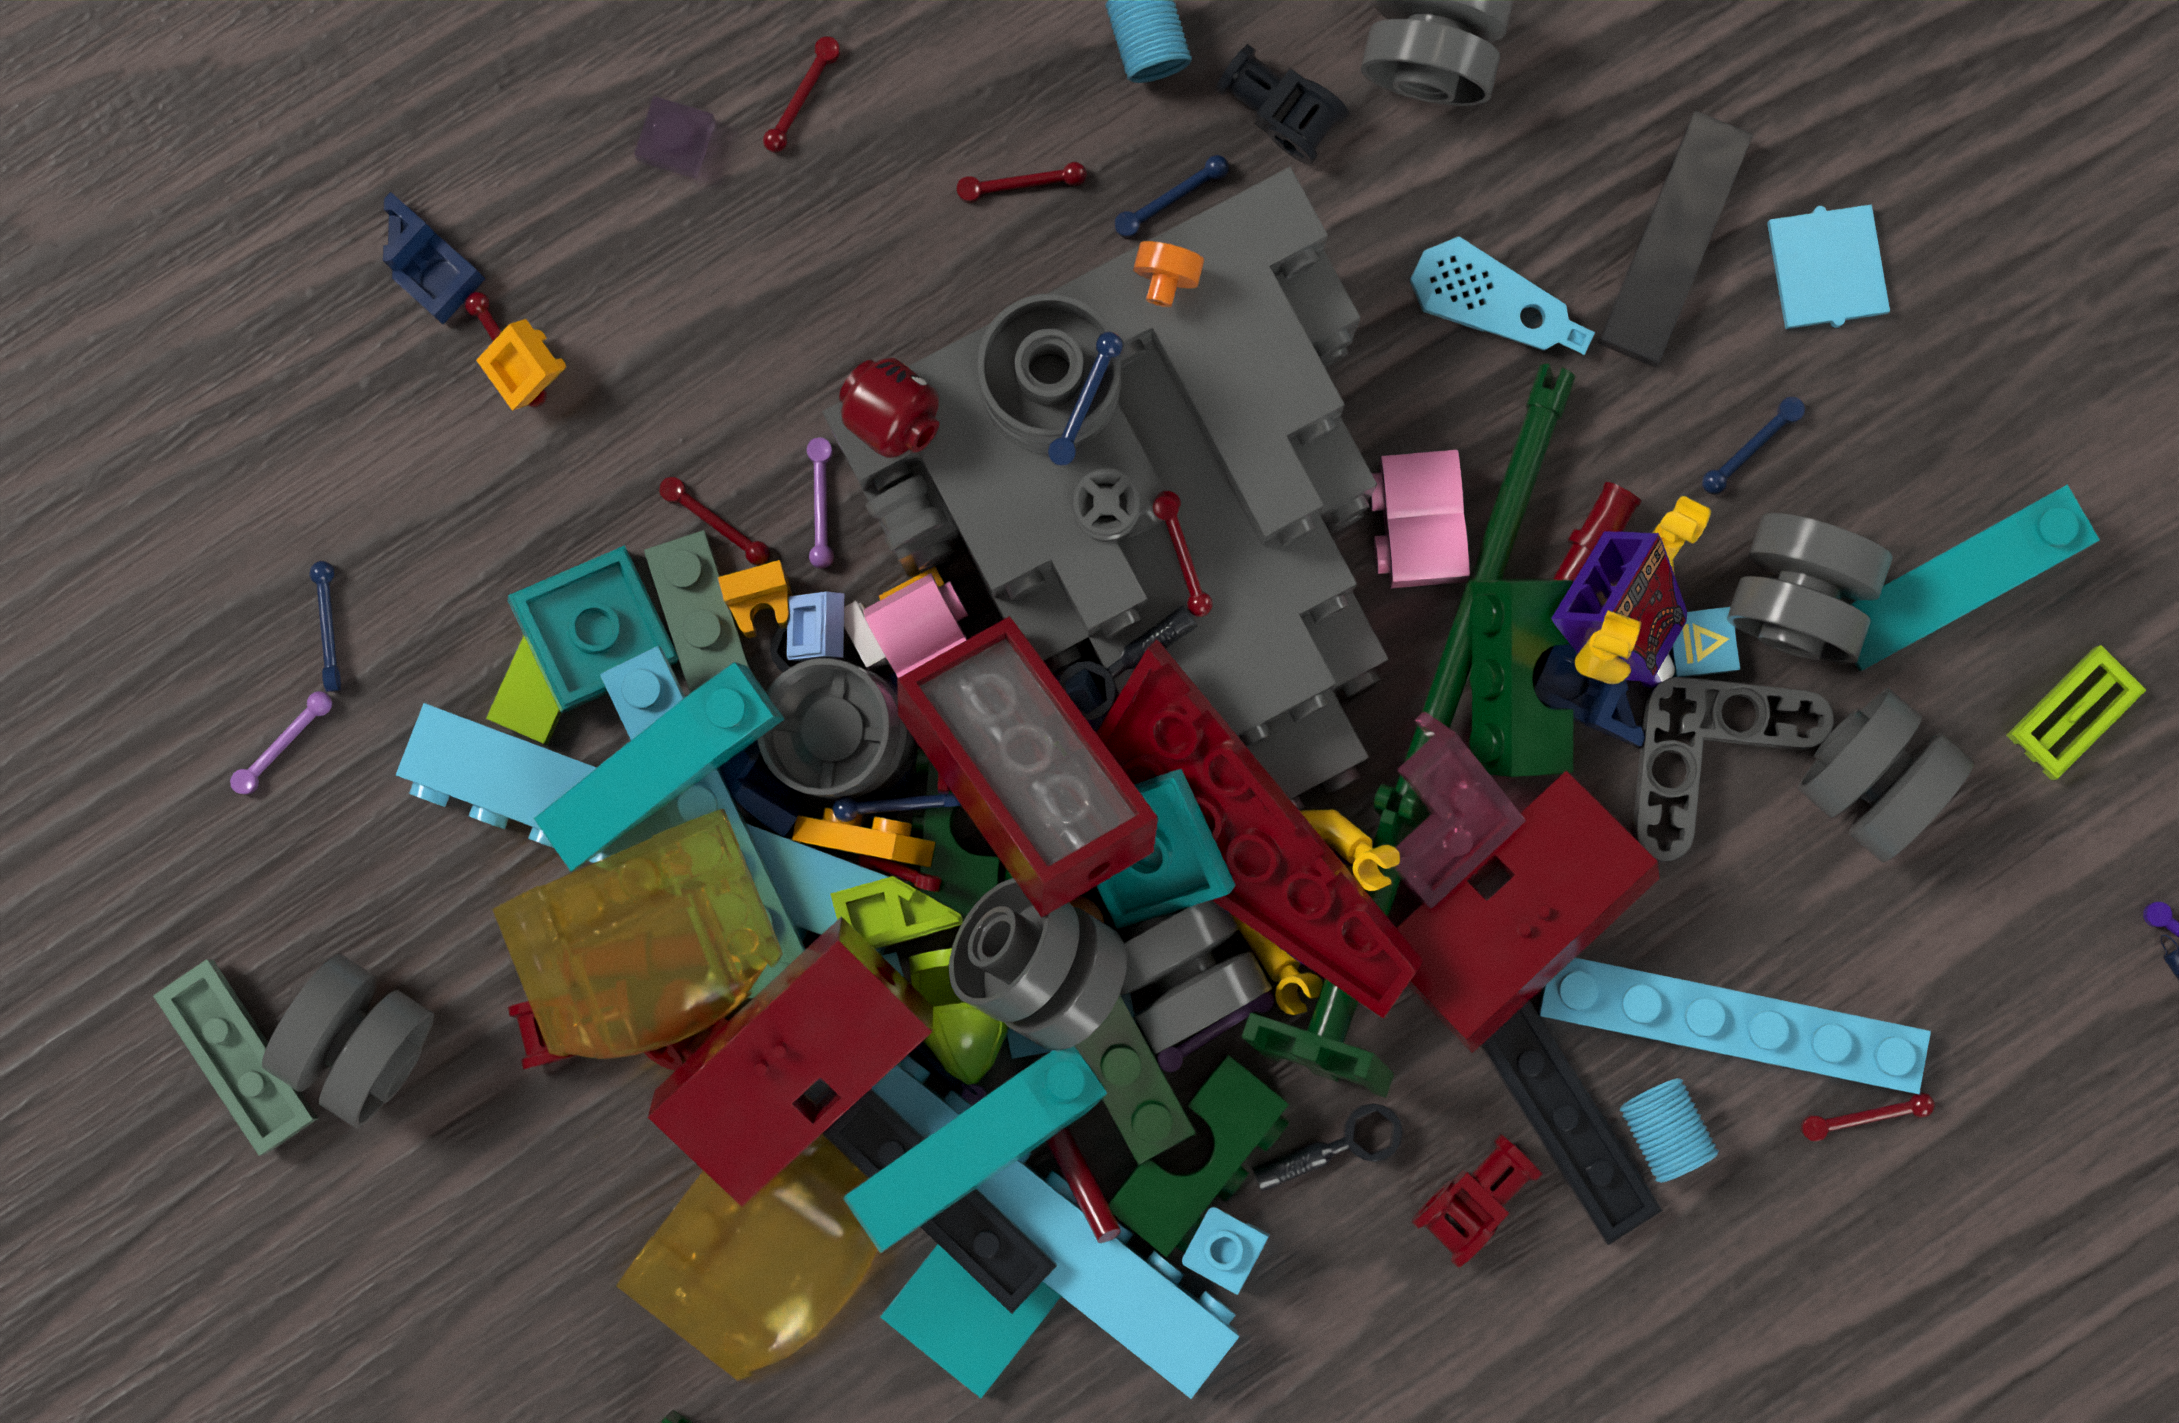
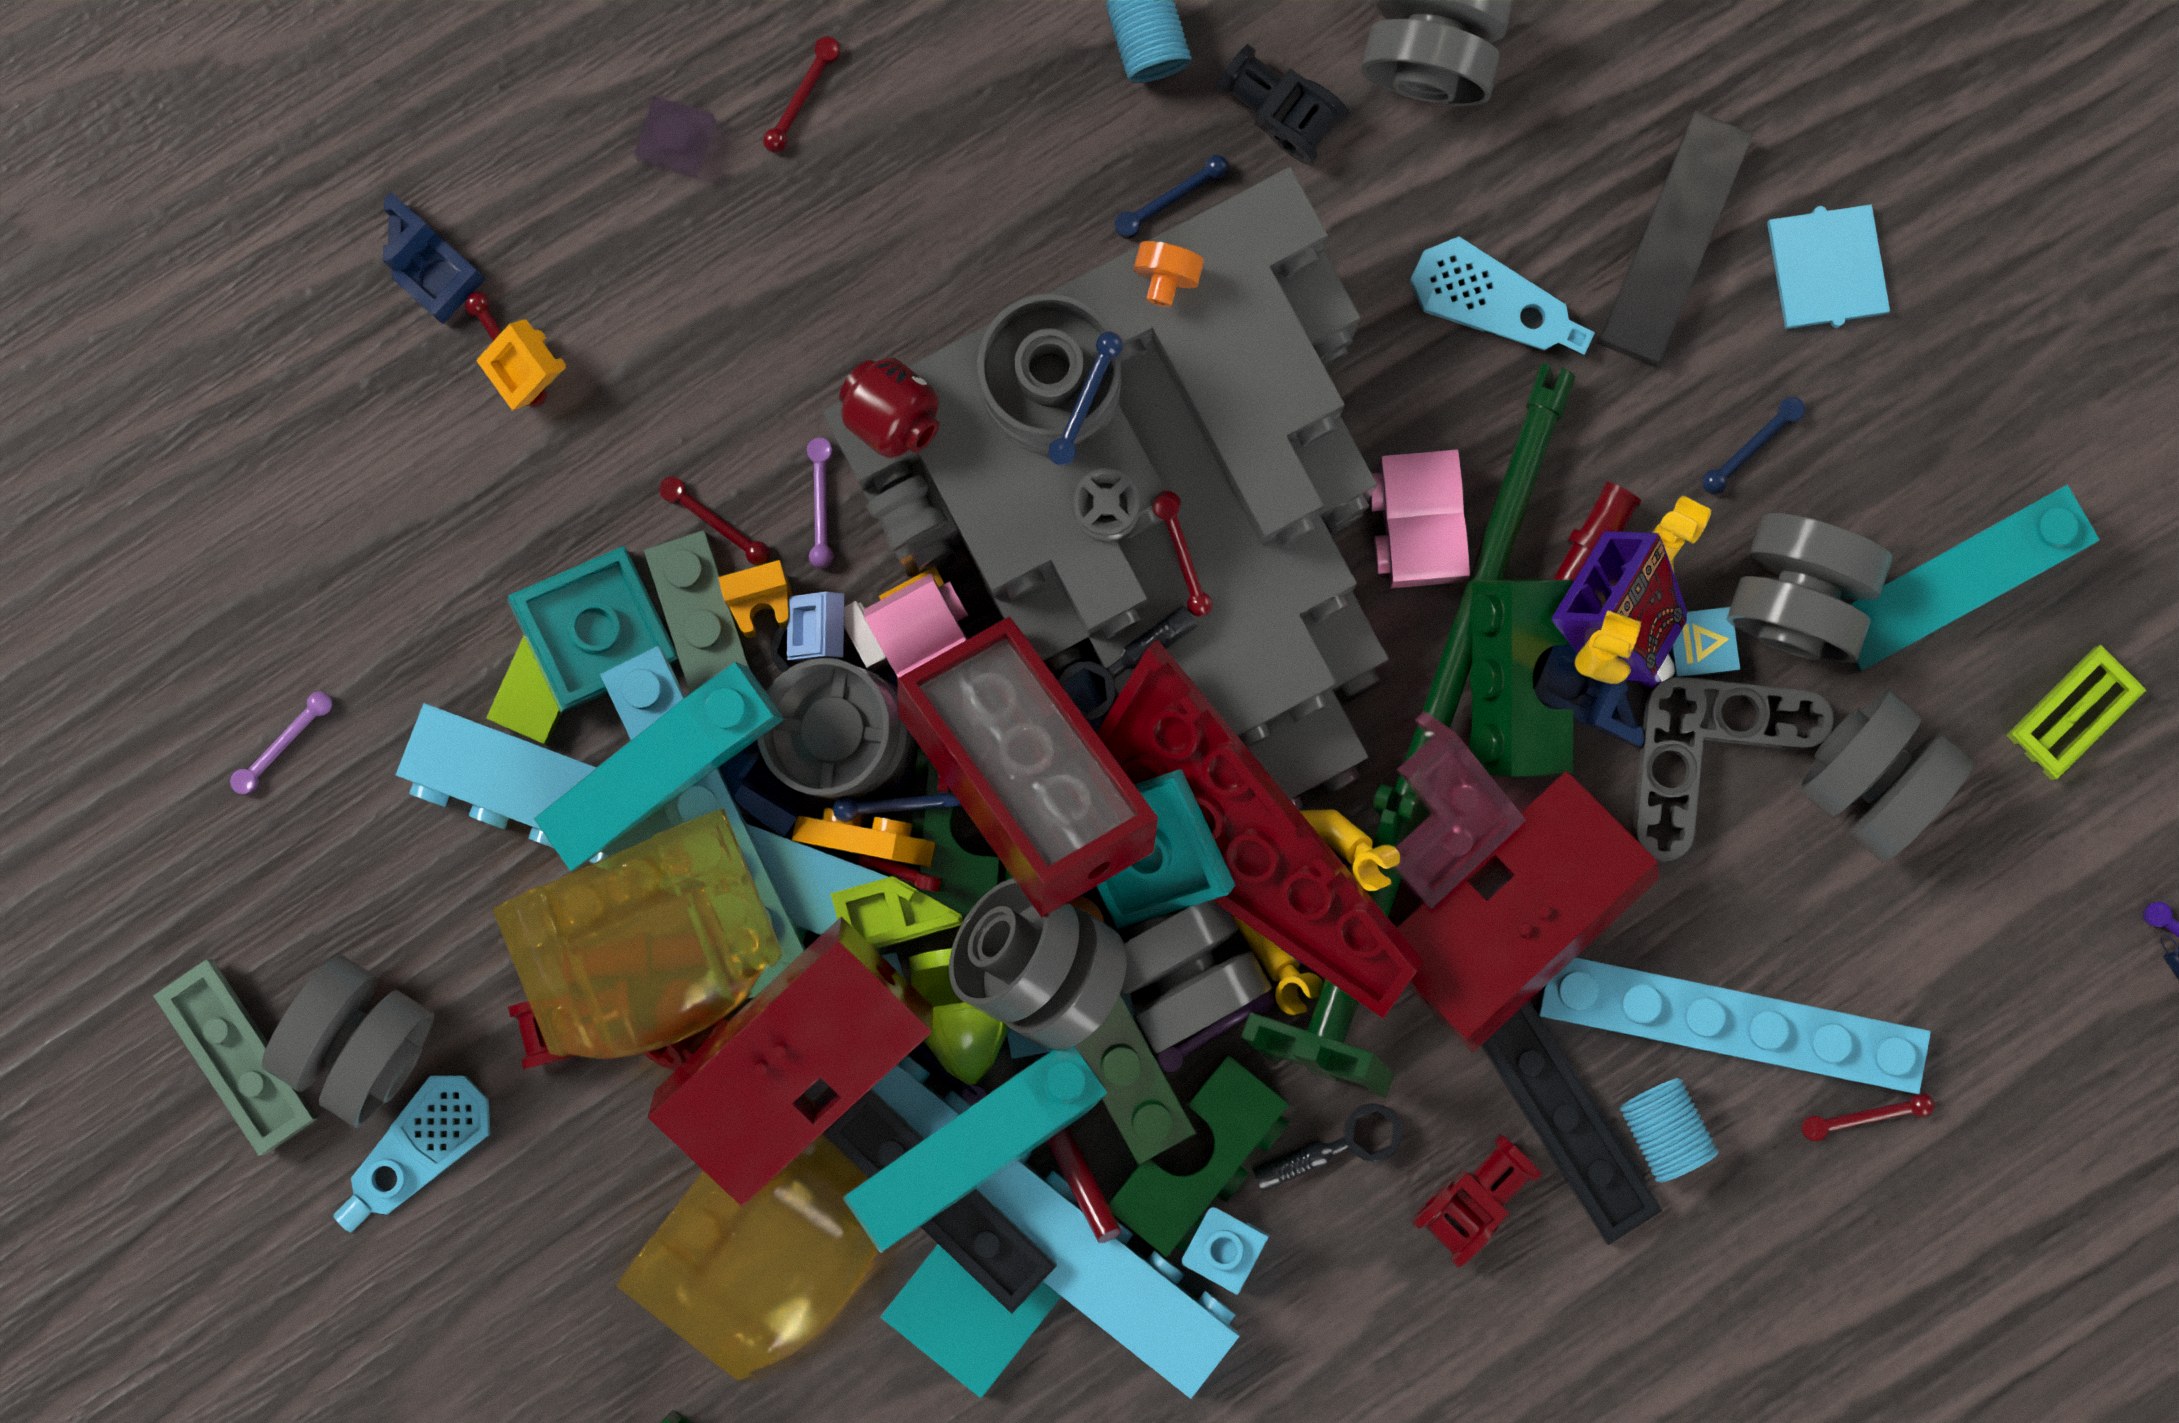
dark blue hinge [309,561,341,692] -> none
dark red hinge [957,162,1087,203] -> none
none -> medium azure piece [333,1076,490,1233]

